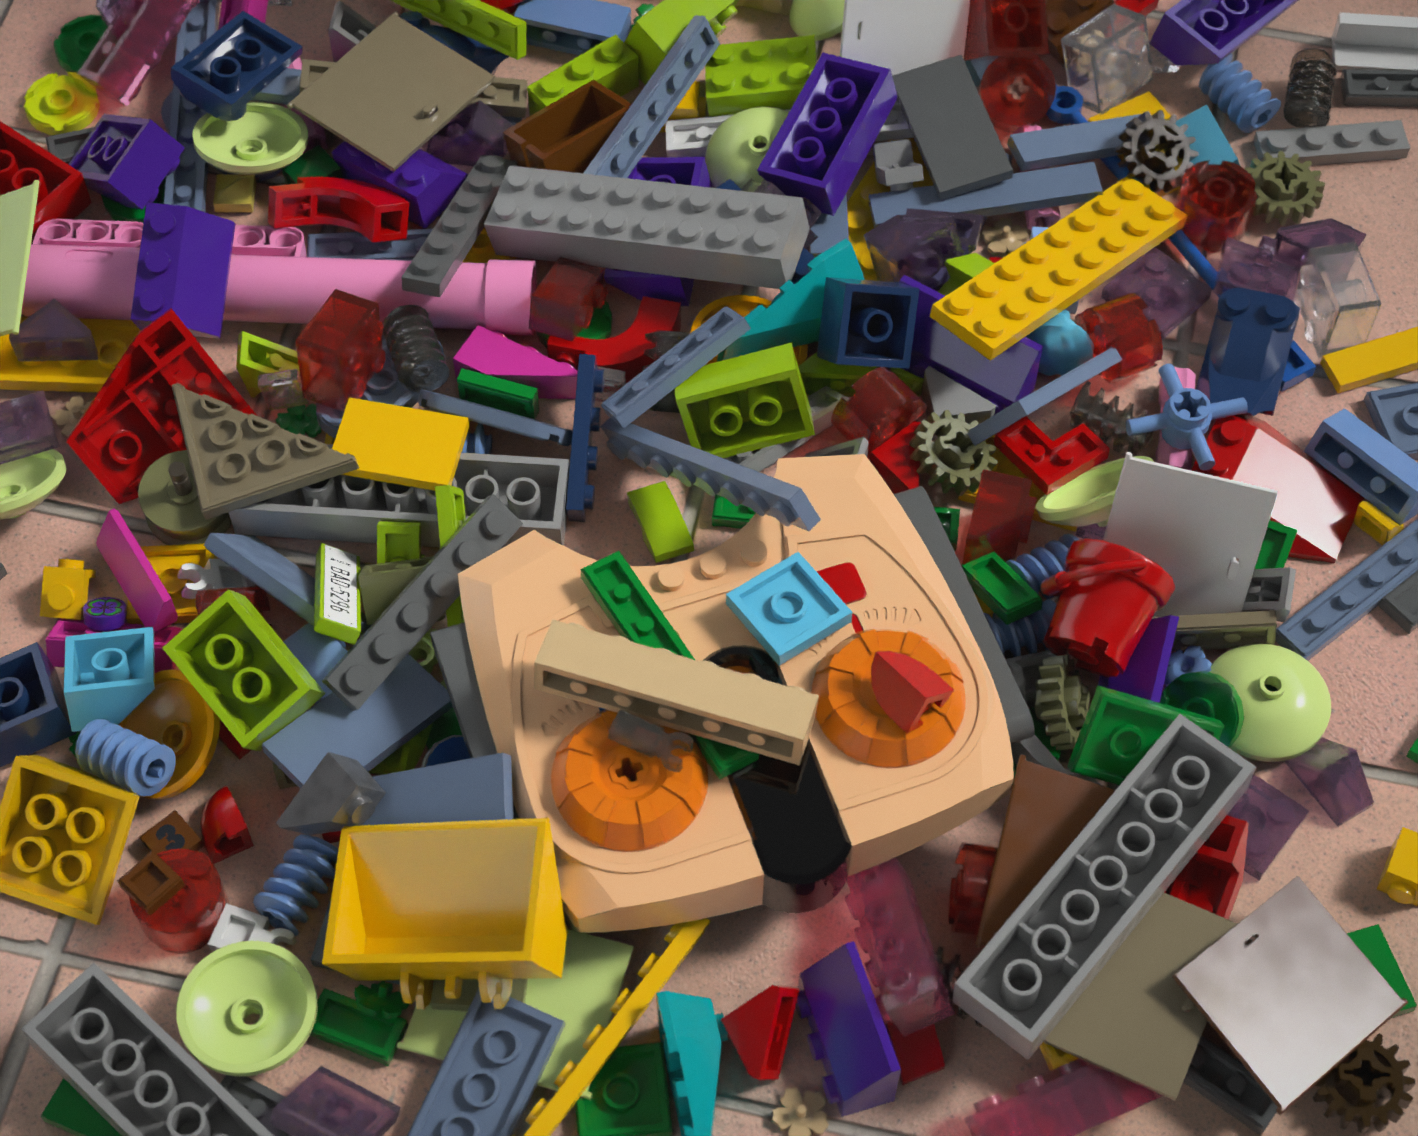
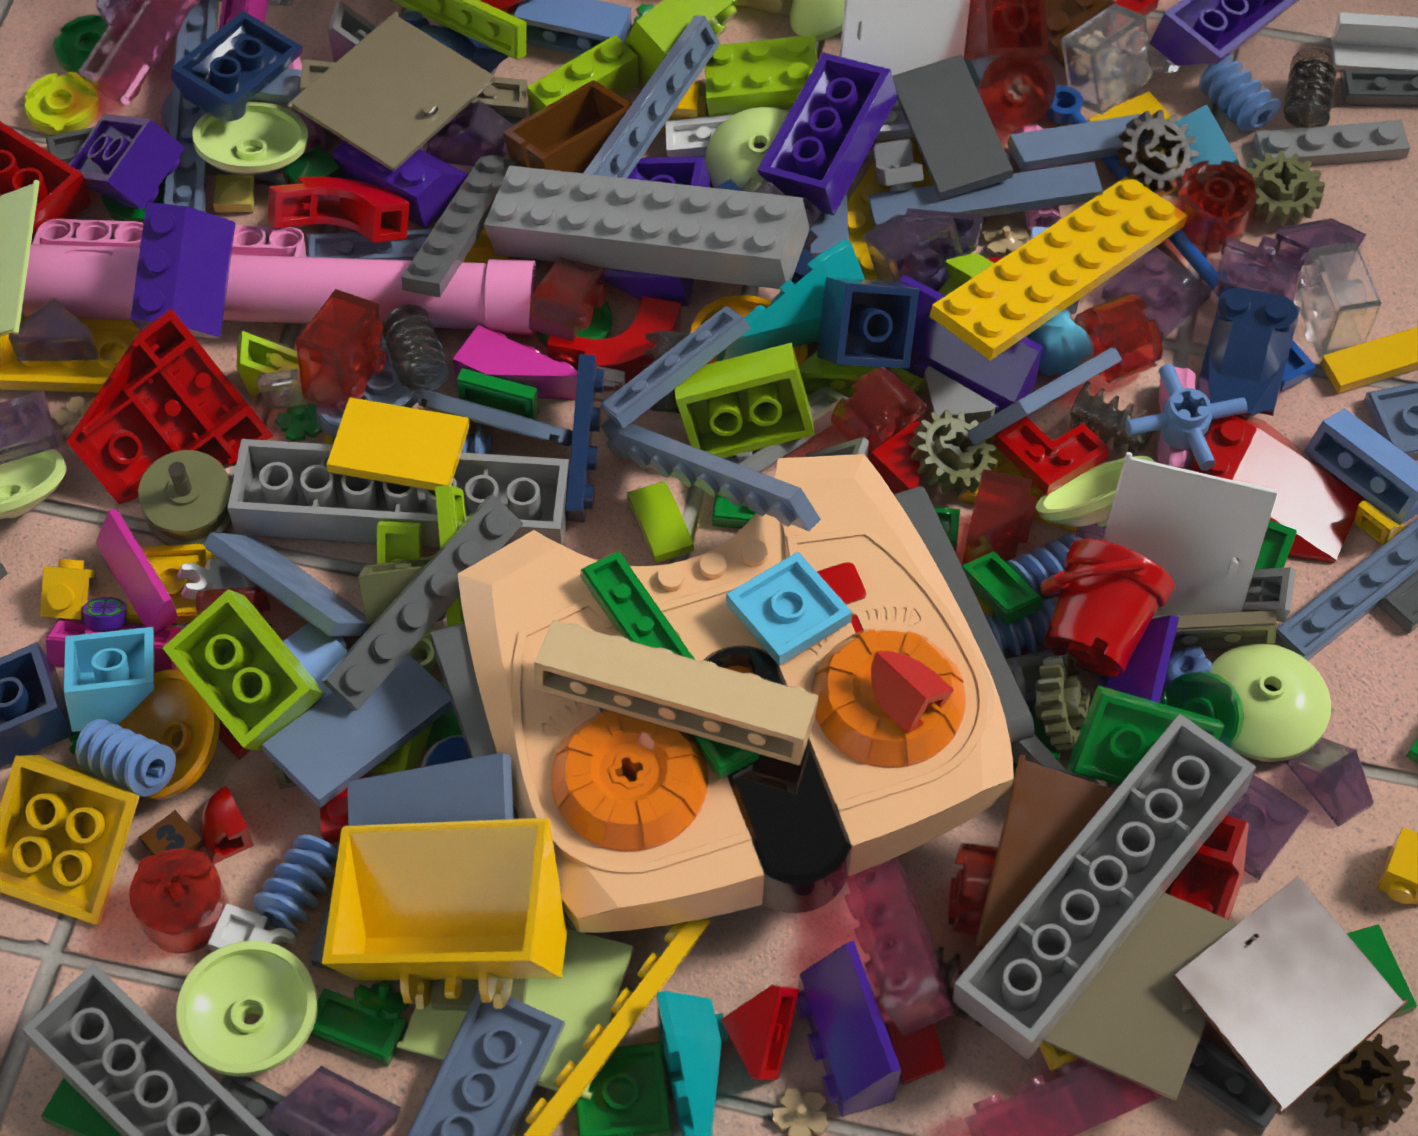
reddish brown tile [117,850,185,916] -> none
dark tan tile [172,383,359,520] -> none
flat silver slope [276,752,386,835] -> none
tile [314,543,361,644] -> none
clear smoke bar [608,709,693,772] -> none

